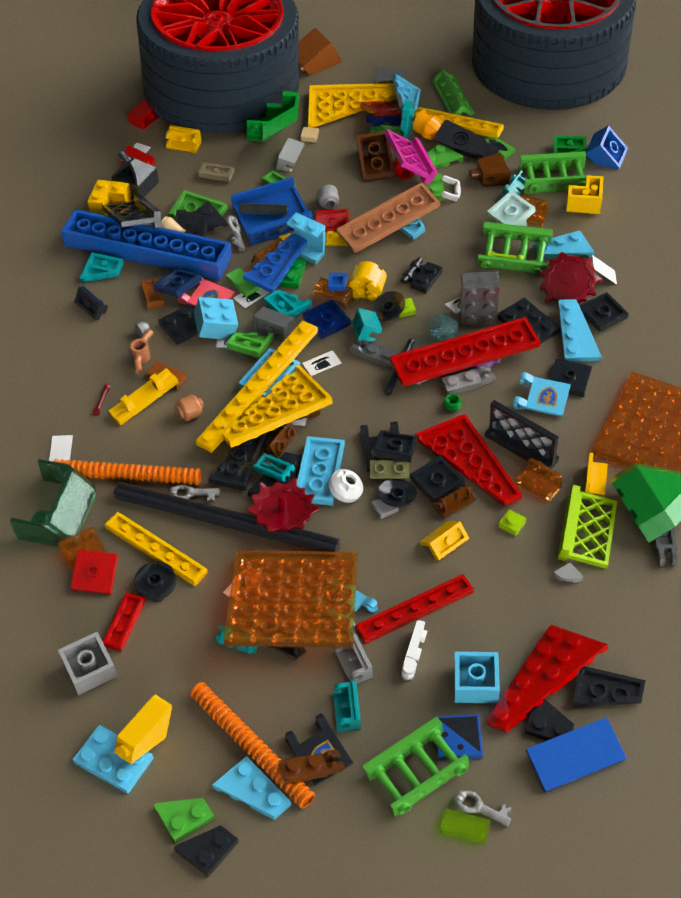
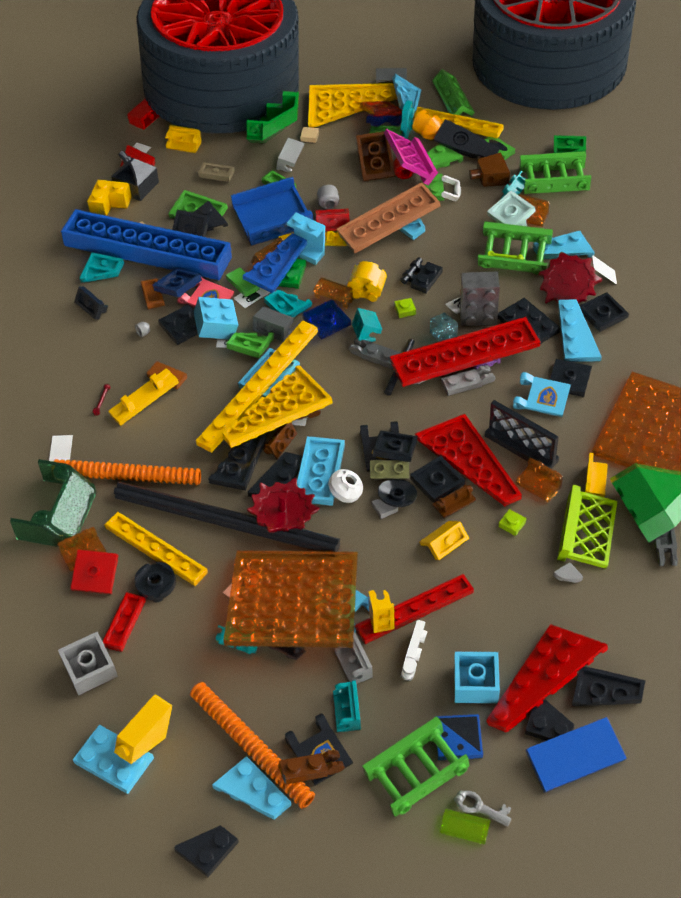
black fence [102,194,162,228] -> none
nougat piece [130,329,154,374] -> none
bright green wing [153,798,215,843] -> none
tan cone [160,216,186,233] -> none
light grey piece [169,484,220,503] -> none
nougat head [175,394,204,421] -> none
light grey piece [227,215,245,252] -> none
pearl dark grey axle [239,203,288,215] -> none
teal tile [253,453,295,483] -> none
dark orange slope [299,28,342,76] -> none
white sticker [302,350,341,376] -> none
blue tile [328,273,347,291] -> none
black dish [372,291,405,321] -> none
green plate [443,394,462,411] -> none
yellow brick [566,175,604,214] -> none
blue slope [585,125,628,169] -> none
none -> yellow hinge [368,590,394,633]

